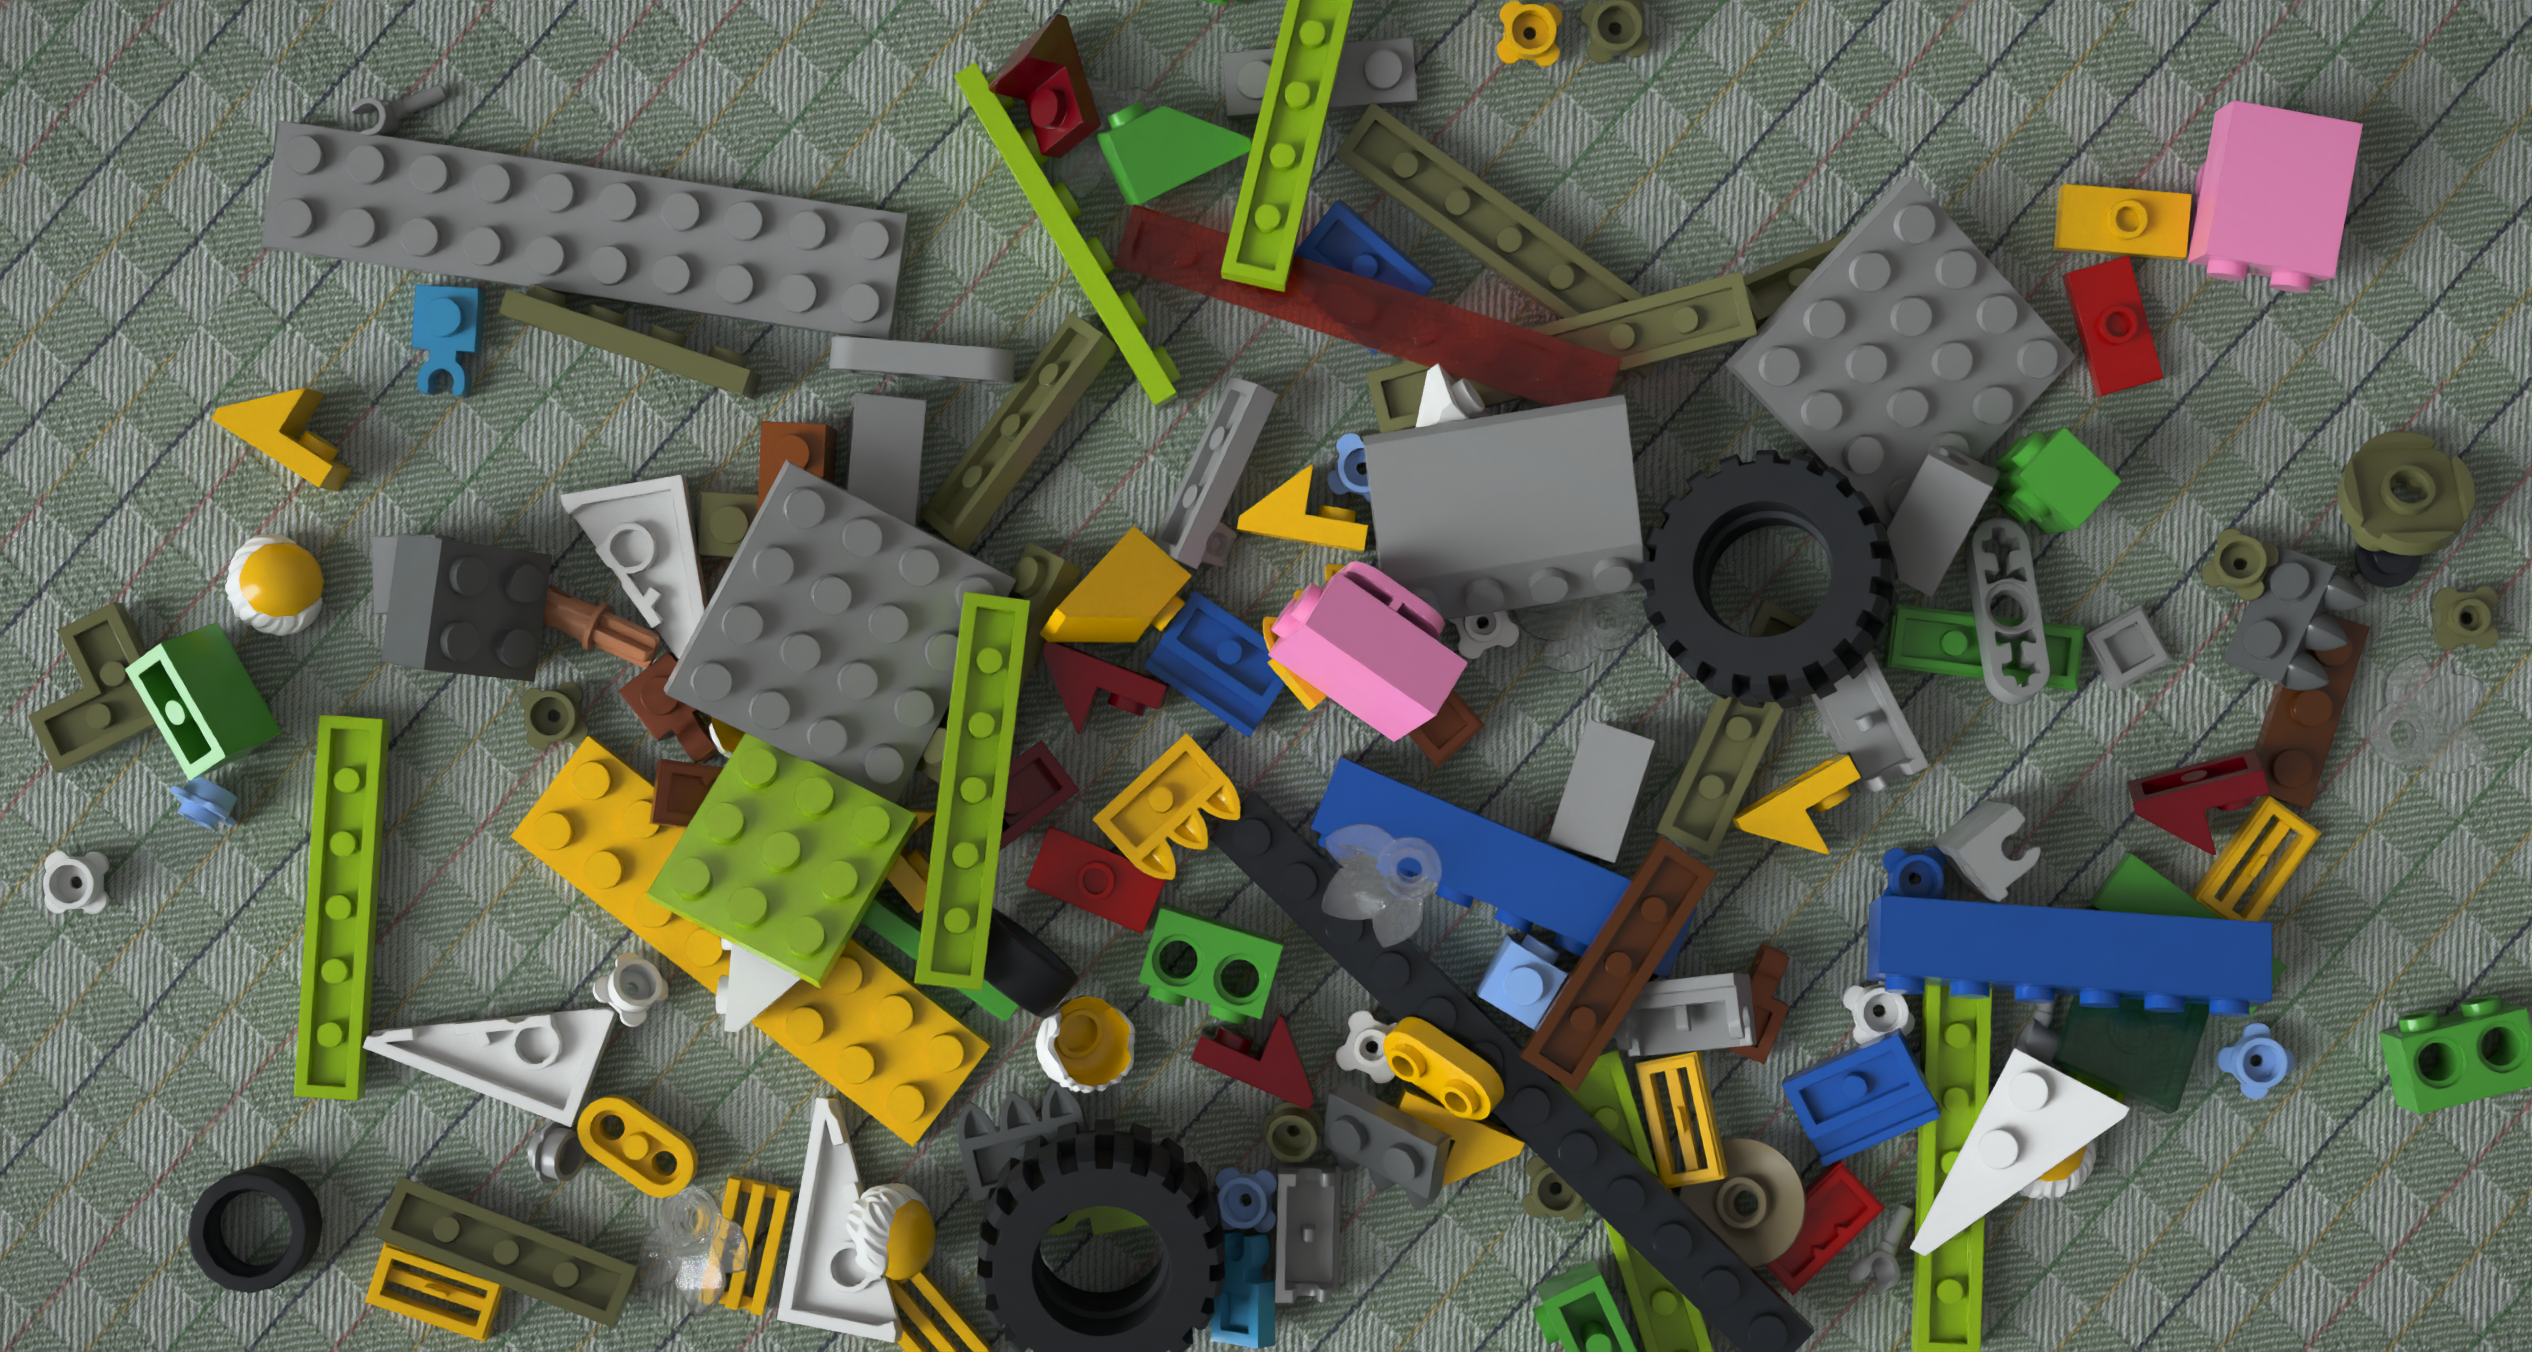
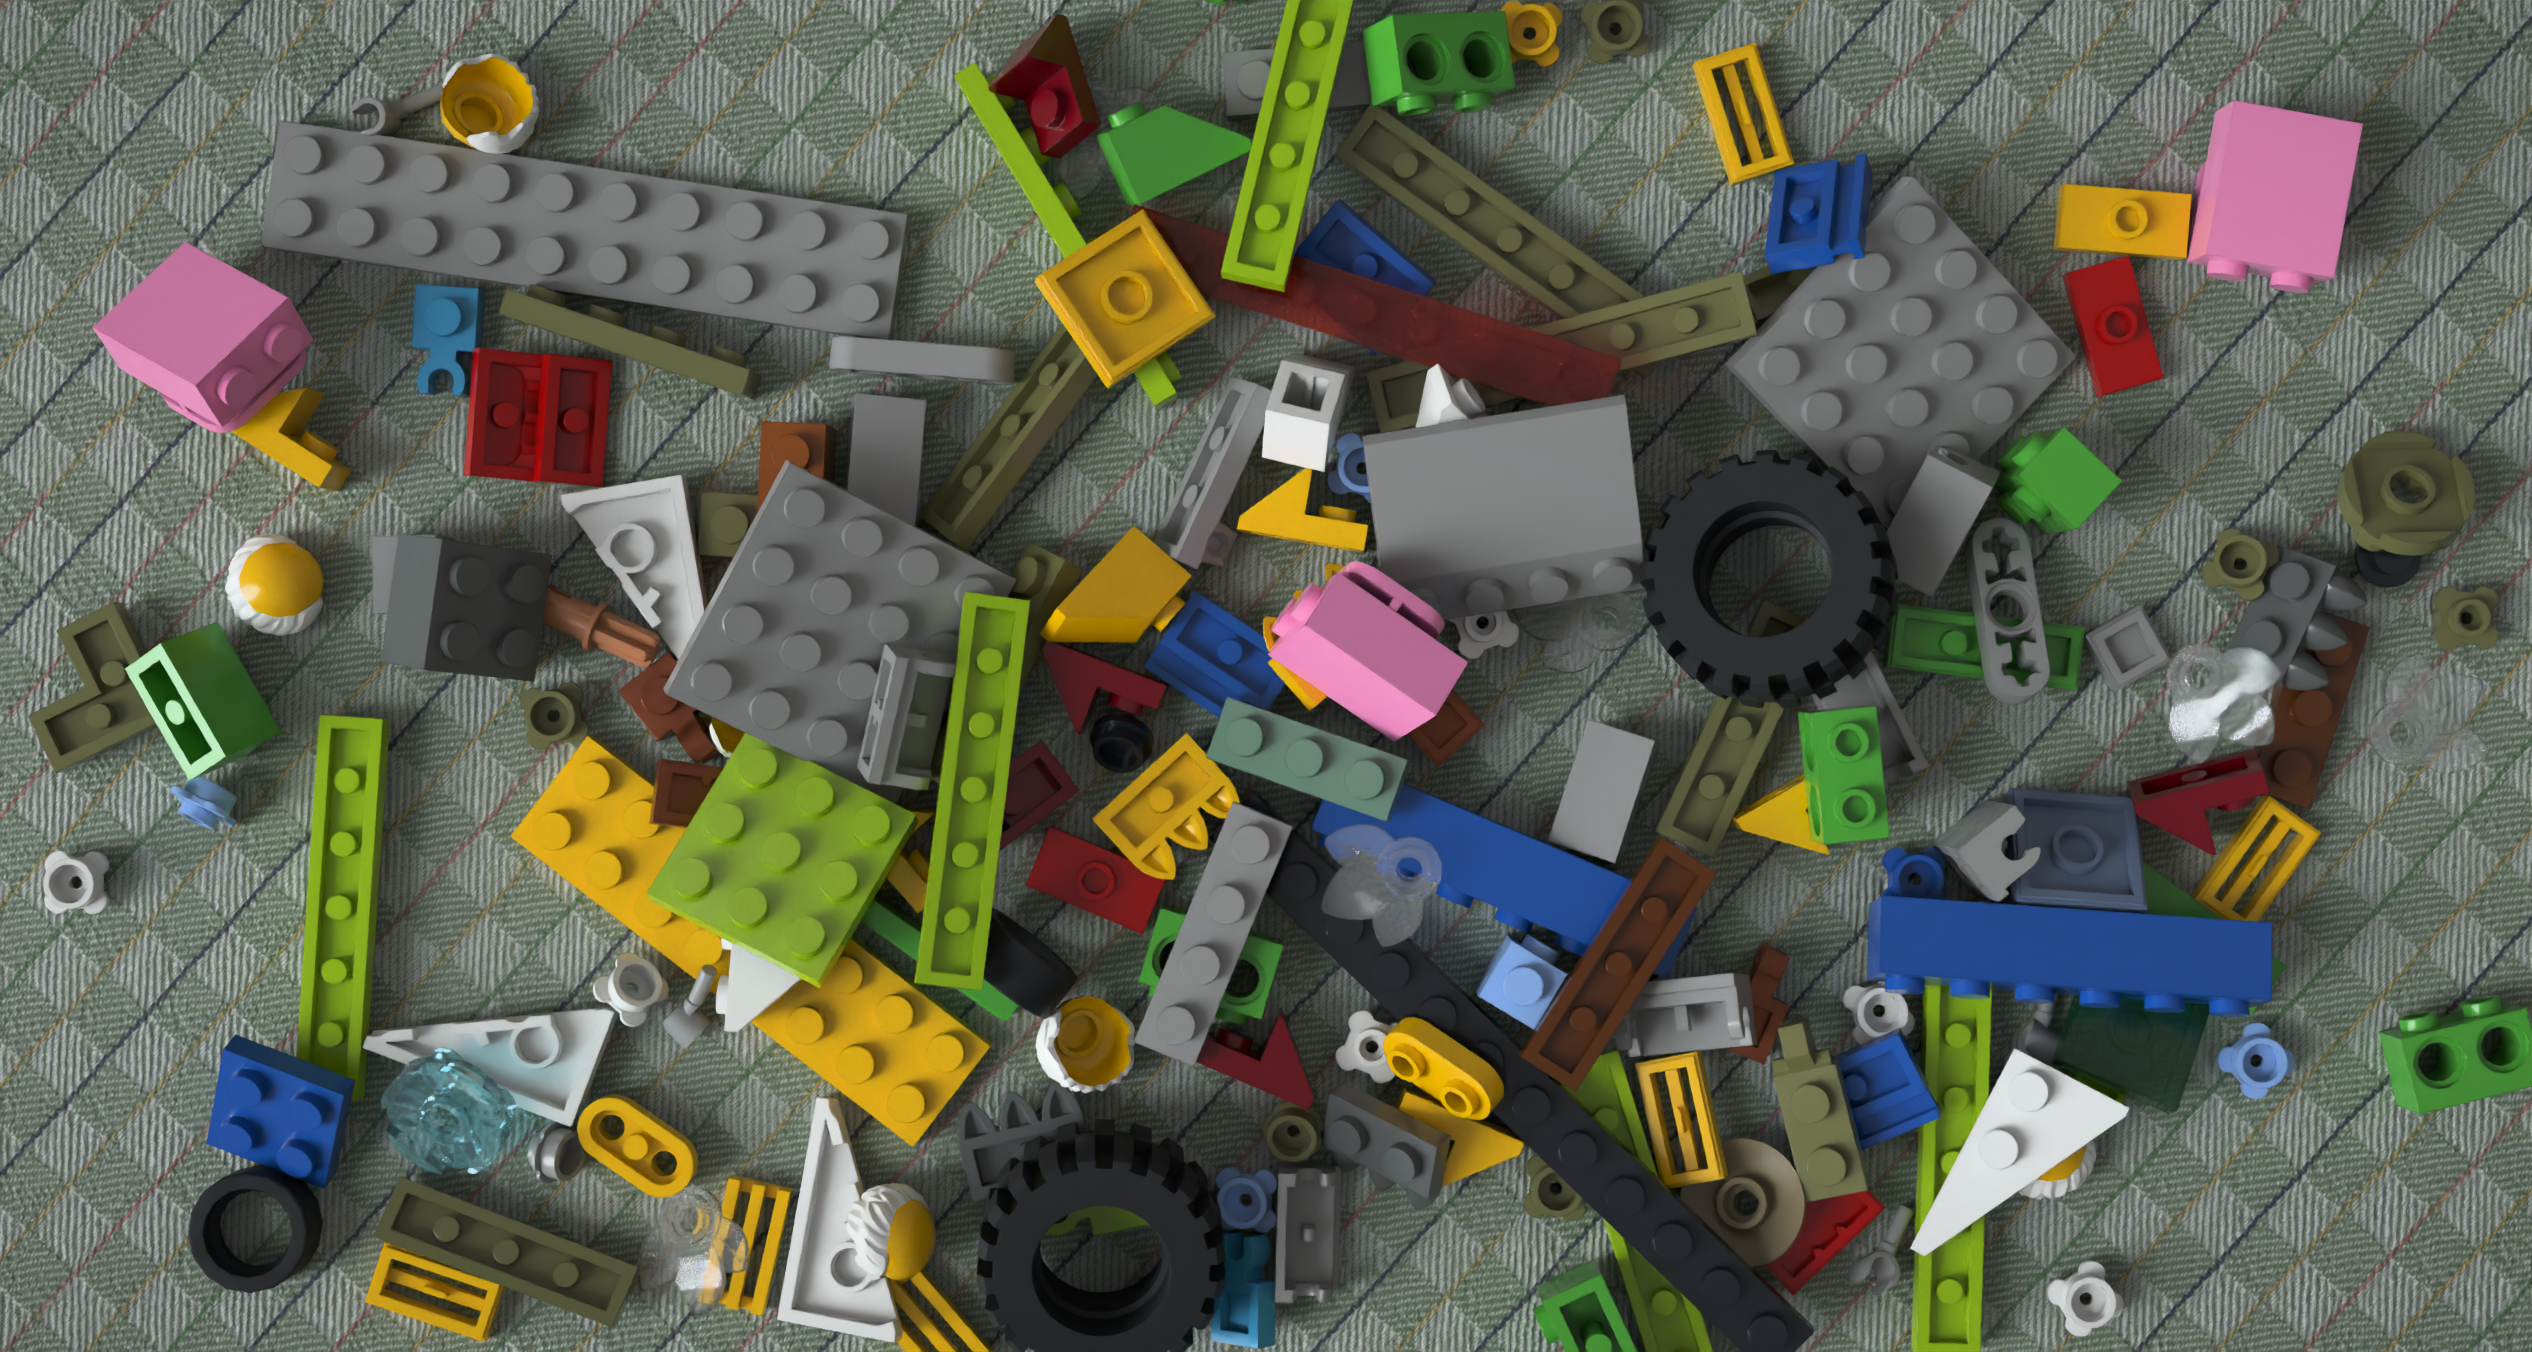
none -> bright pink brick [92,242,314,433]
none -> blue plate [206,1034,355,1189]
none -> clear light blue plate [381,1048,516,1175]
none -> yellow hair [440,53,540,154]
none -> red slope [464,347,612,487]
none -> light grey hand [663,965,717,1049]
none -> light grey hinge [857,643,956,790]
none -> yellow tile [1035,209,1216,389]
none -> black plate [1090,714,1154,773]
none -> light grey plate [1134,801,1293,1067]
none -> sand green plate [1206,697,1411,822]
none -> white slope [1262,353,1355,472]
none -> bright green brick [1362,11,1515,116]
none -> yellow tile [1692,42,1794,186]
none -> blue plate [1765,153,1873,274]
none -> olive hinge [1772,1017,1871,1202]
none -> bright green brick [1798,705,1890,845]
none -> sand blue tile [2004,788,2147,914]
none -> white plate [2047,1260,2124,1337]
none -> clear plate [2166,644,2283,764]

